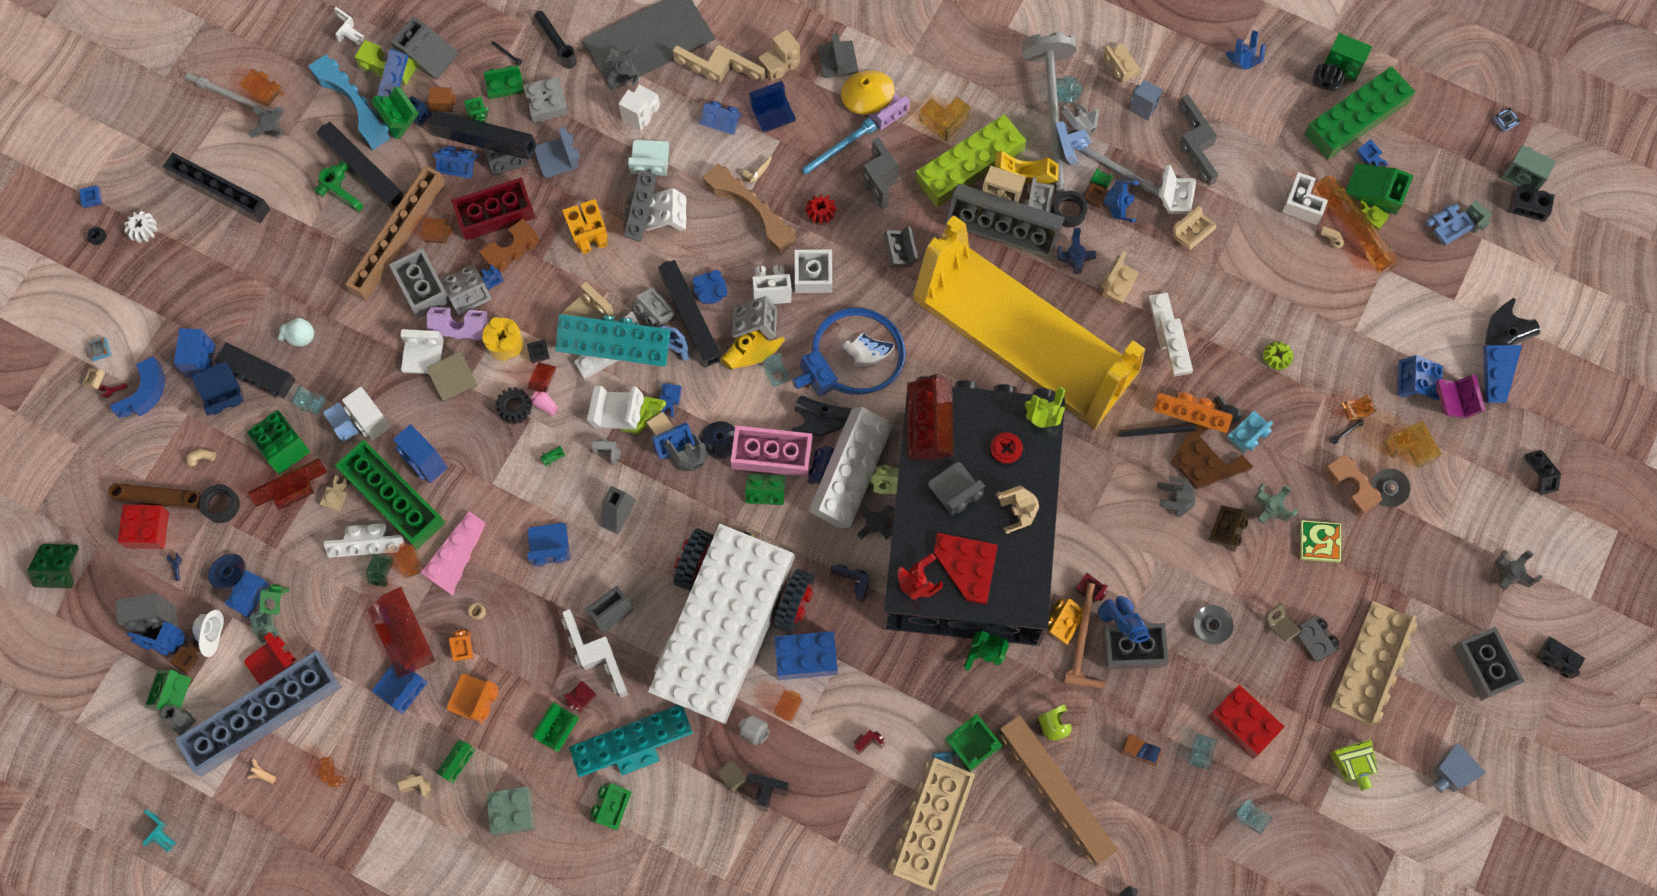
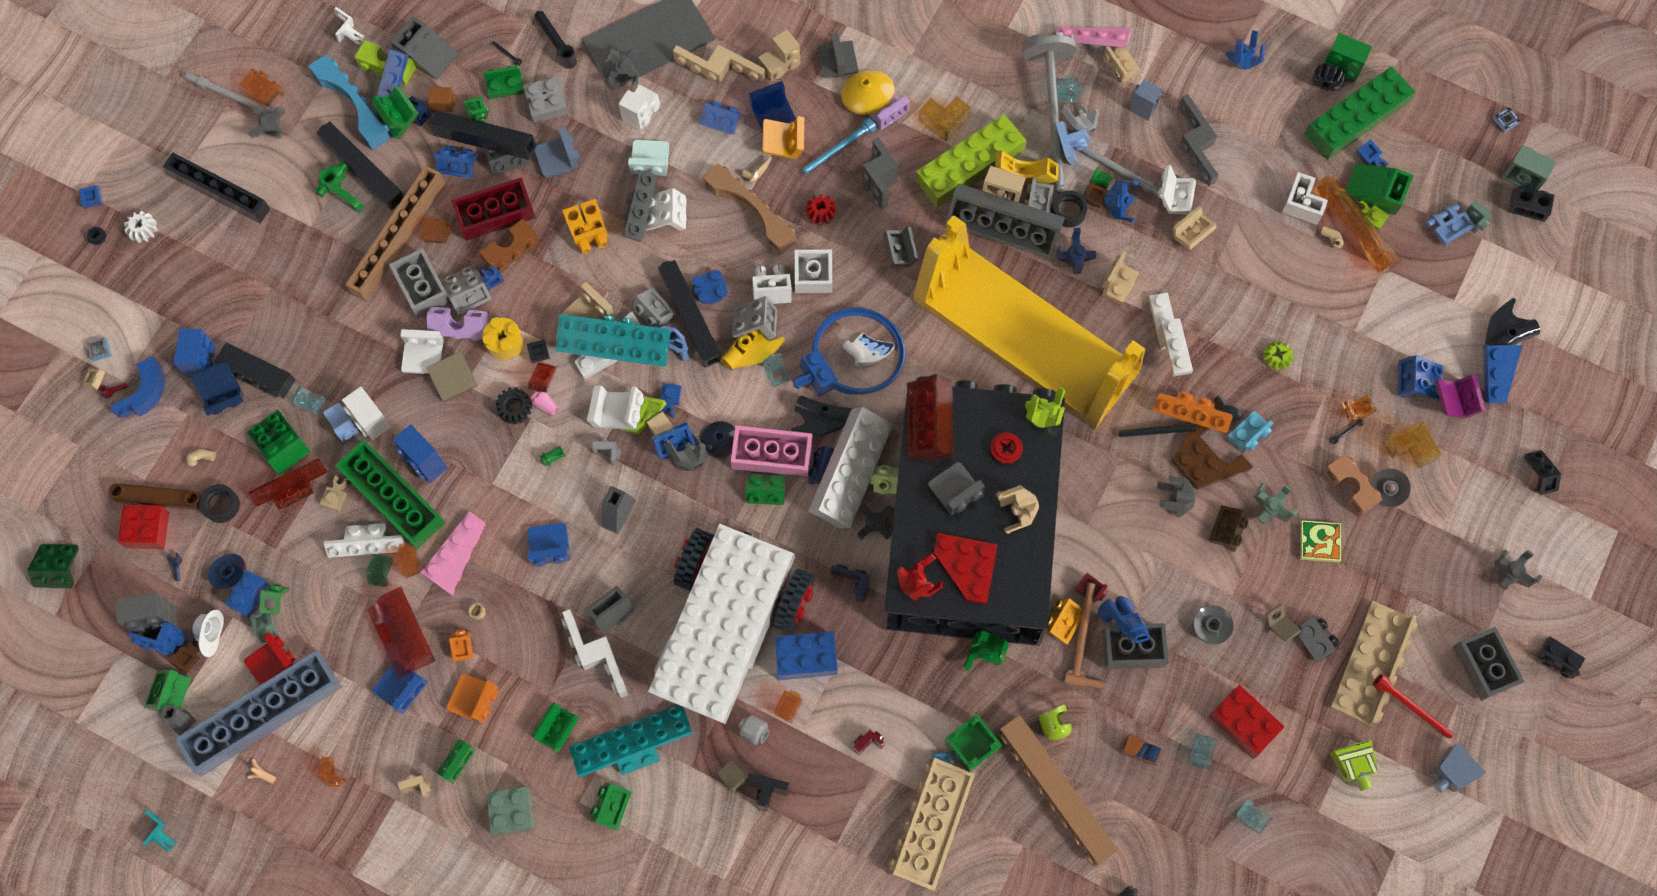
light aqua piece [277,318,314,346] -> none
dark red bracket [564,681,597,712] -> none
none -> light orange bracket [762,116,804,159]
none -> bright pink wing [1057,26,1132,48]
none -> red piece [1372,673,1454,739]

